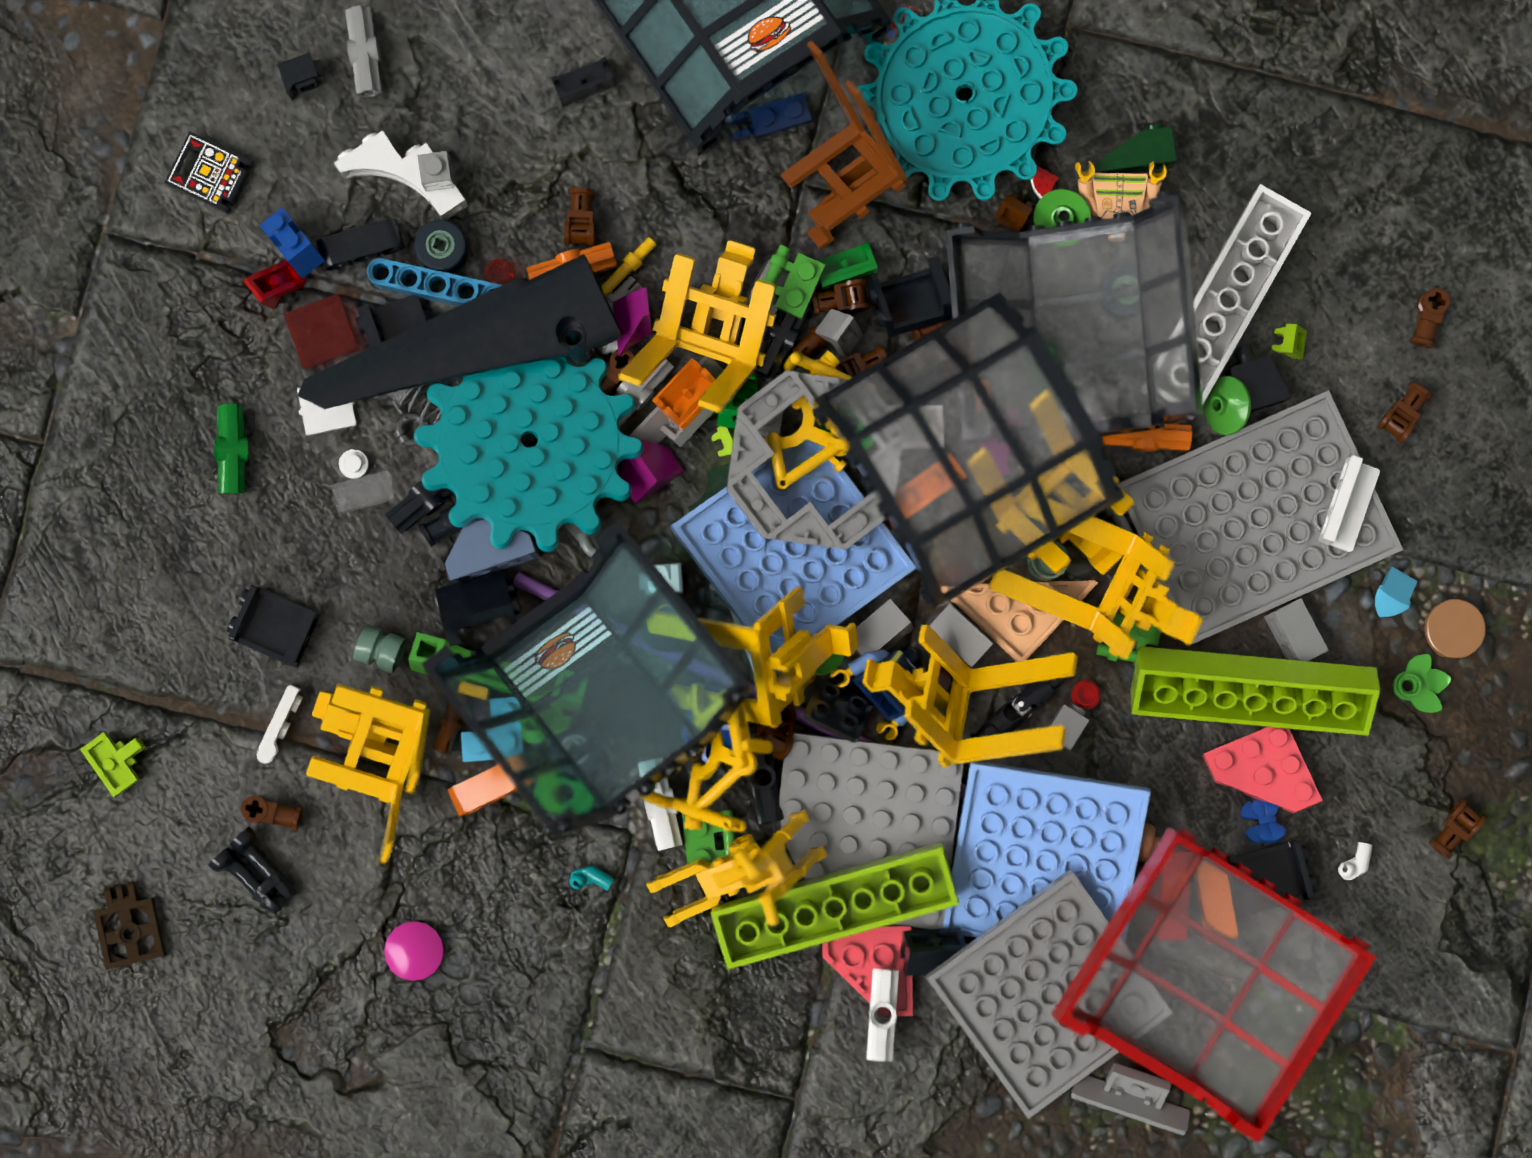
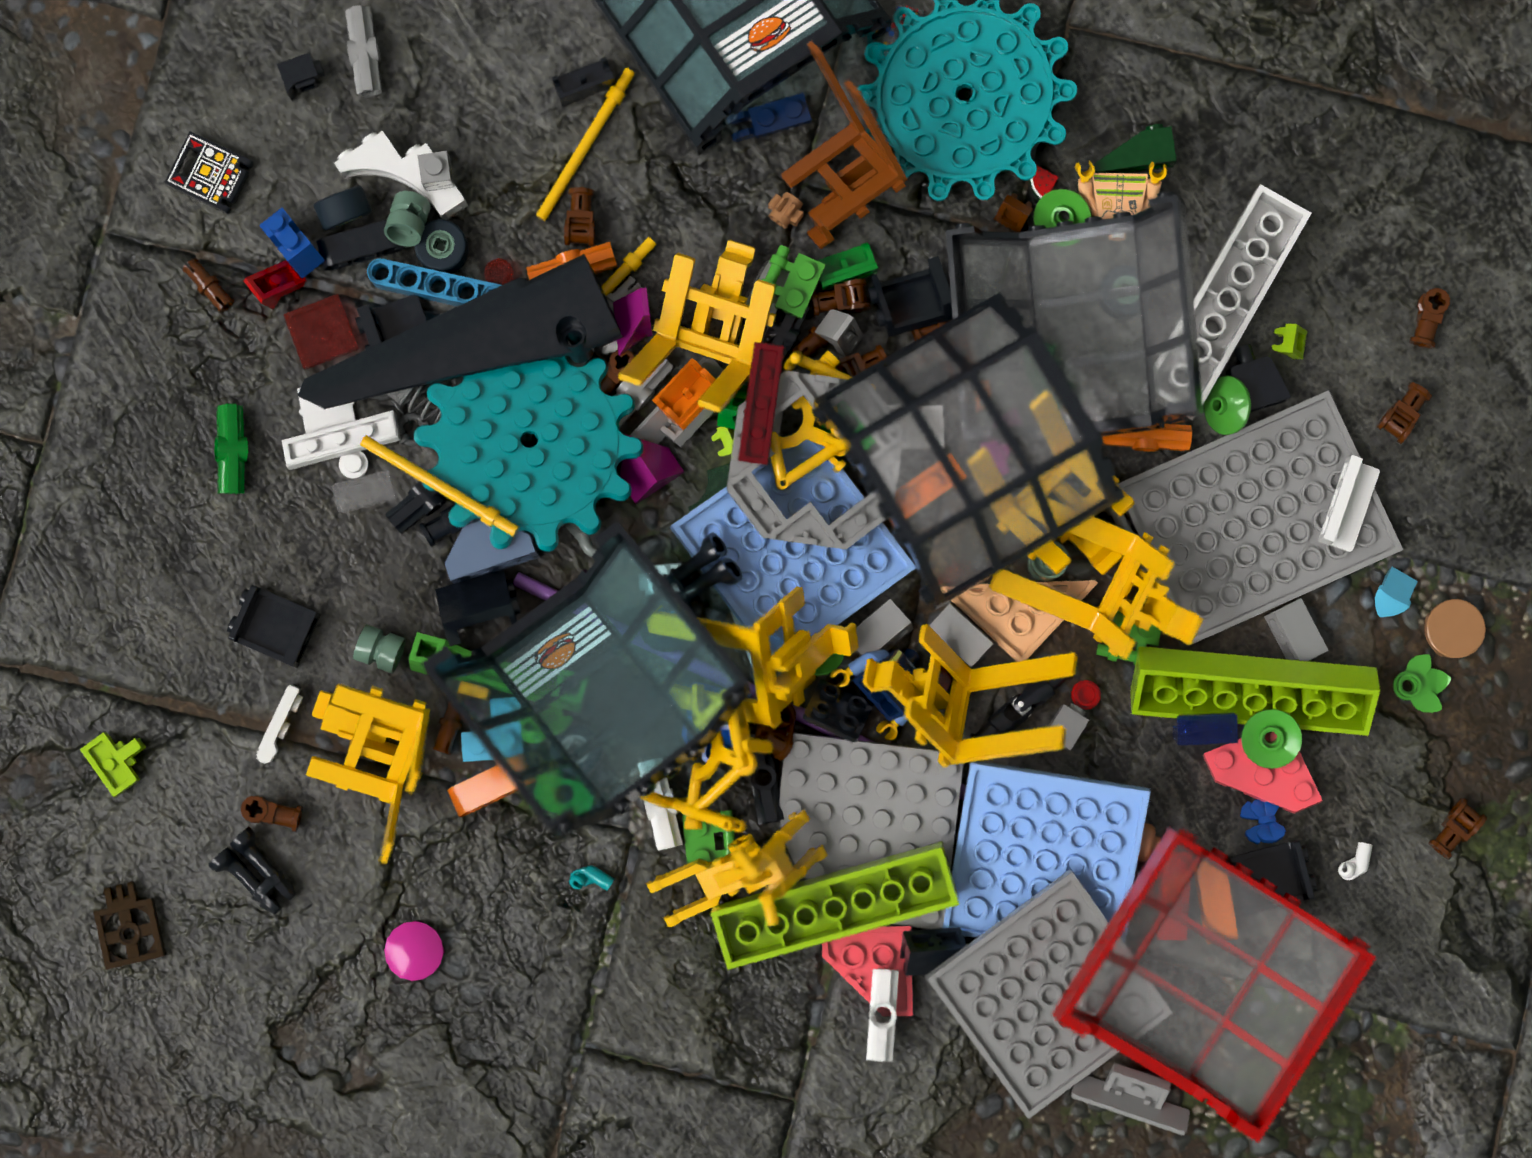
none -> reddish brown pin [183,258,234,313]
none -> white tile [282,410,401,470]
none -> black wheel [314,186,372,230]
none -> yellow bar [360,435,519,537]
none -> sand green wheel [384,191,431,247]
none -> yellow bar [536,68,635,221]
none -> black piece [653,533,743,612]
none -> dark red tile [737,342,784,465]
none -> medium nougat gear [768,192,804,229]
none -> clear blue bracket [1173,713,1238,745]
none -> bright green dish [1241,709,1302,768]

